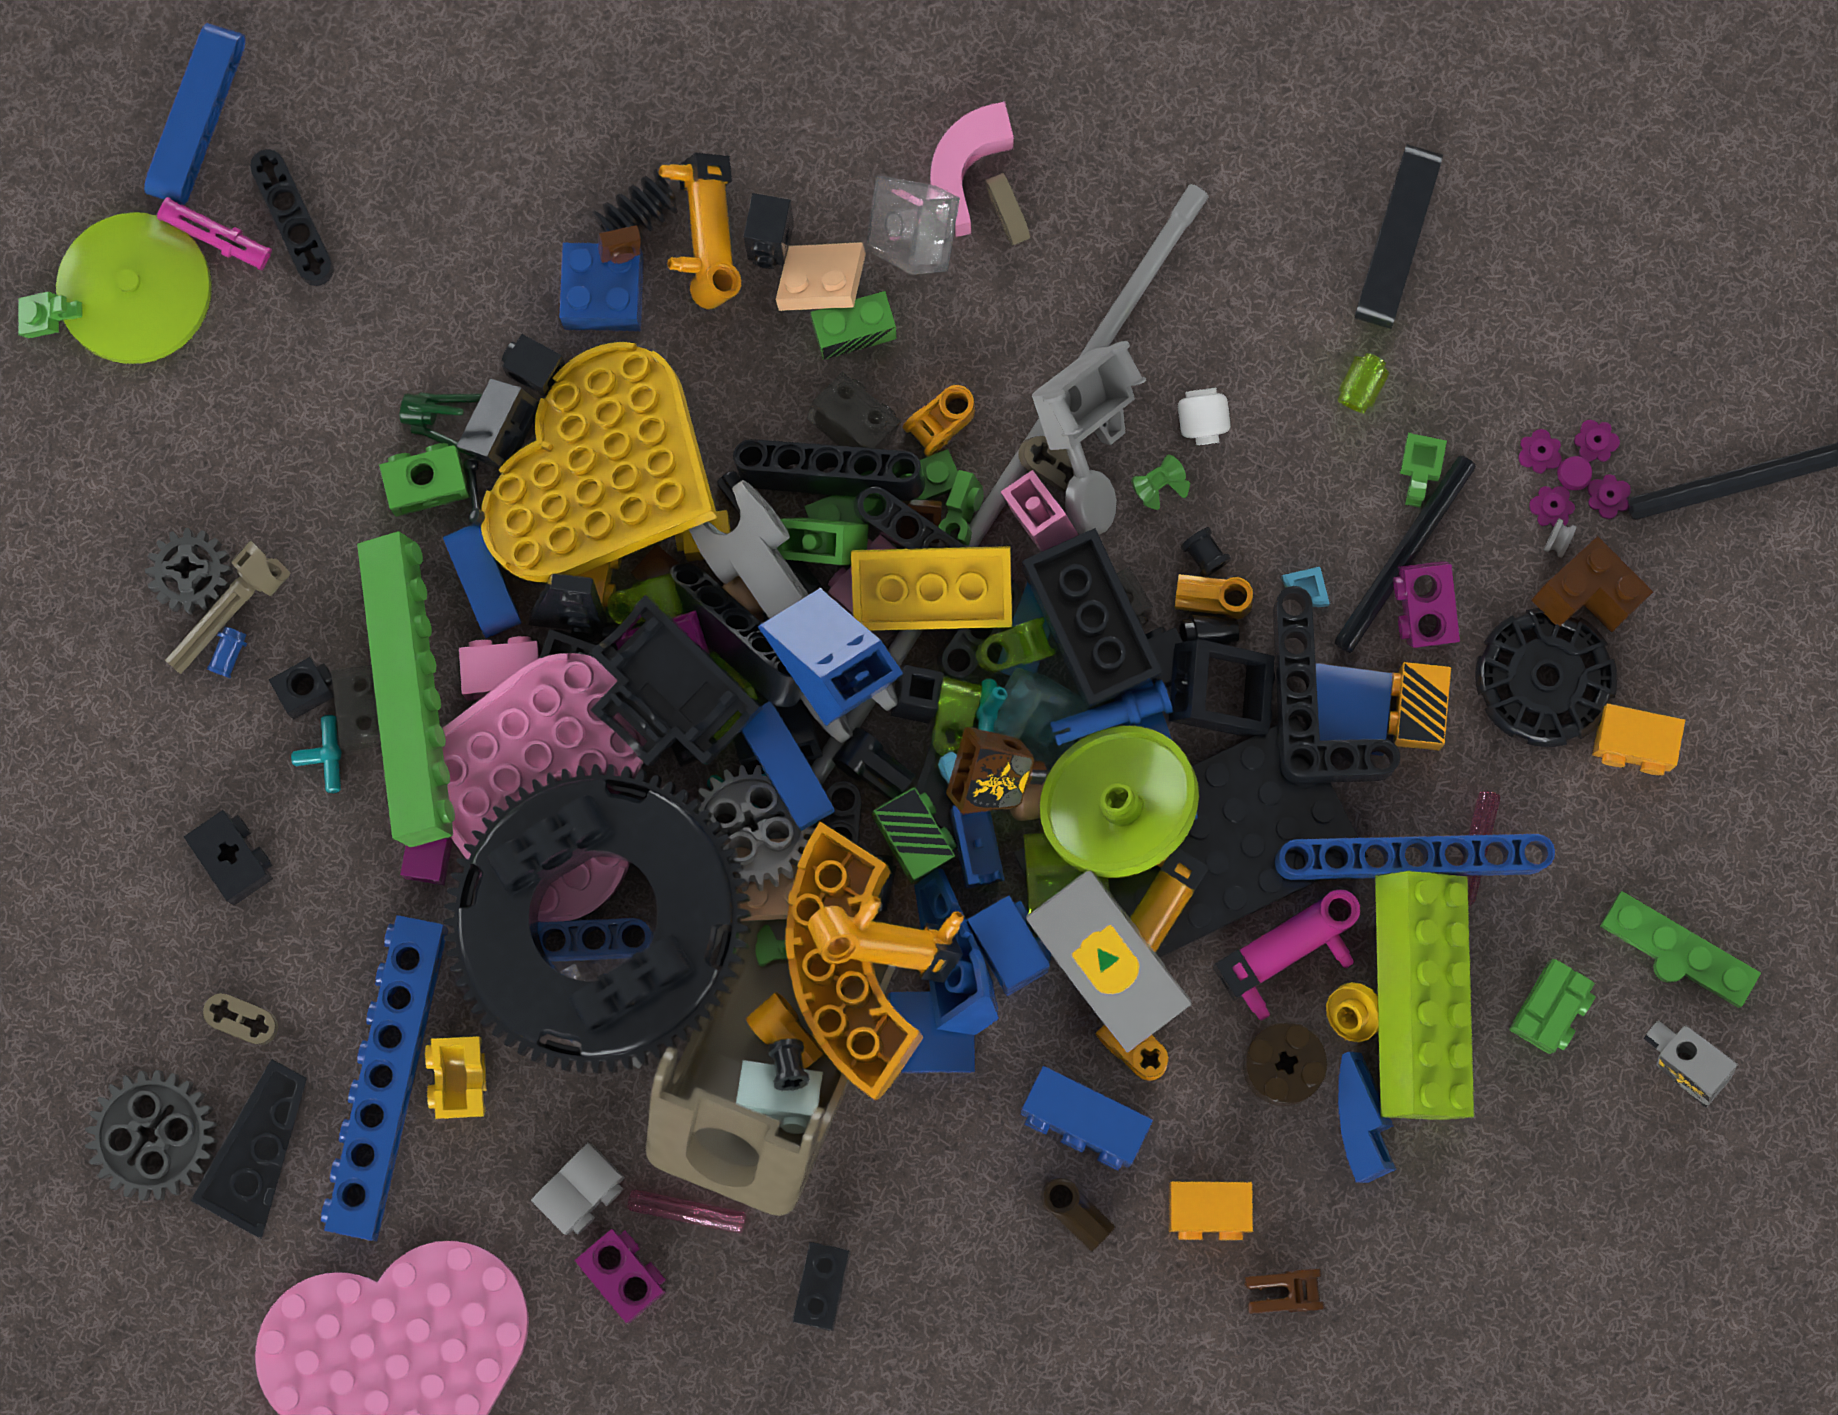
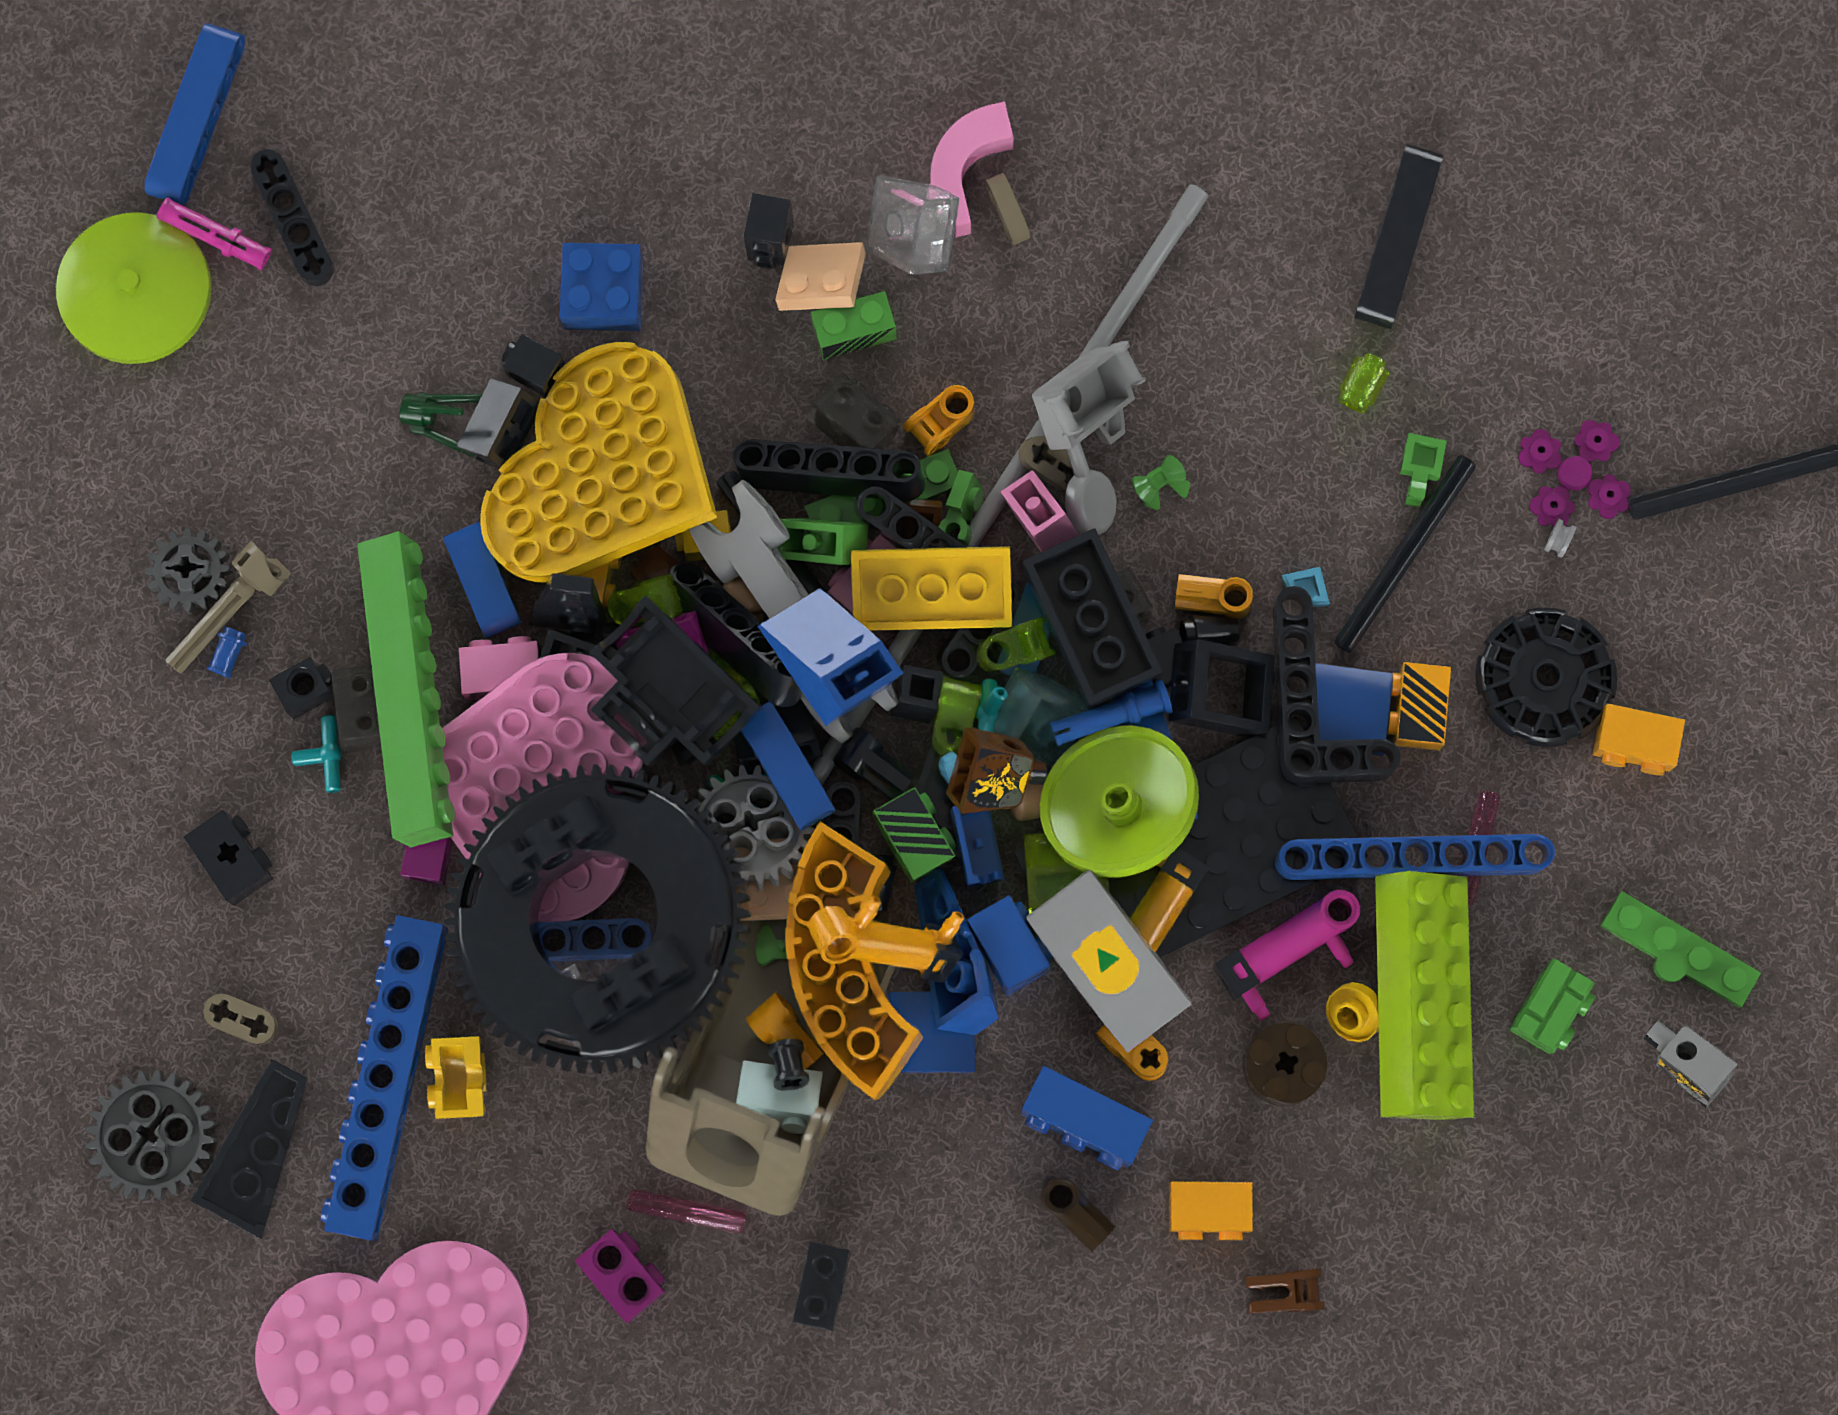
bright green plate [18,292,82,338] -> none
bright green brick [379,443,470,517] -> none
black hinge [463,458,485,526] -> none
light grey brick [531,1143,625,1235] -> none
black piece [592,169,678,232] -> none
reddish brown plate [598,225,641,264] -> none
light orange piece [659,152,742,309] -> none
white head [1178,388,1231,445] -> none
black bush [1181,527,1231,577] -> none
blue slope [1338,1051,1396,1183] -> none
magenta brick [1393,561,1460,648] -> none
reddish brown brick [1531,536,1653,633] -> none

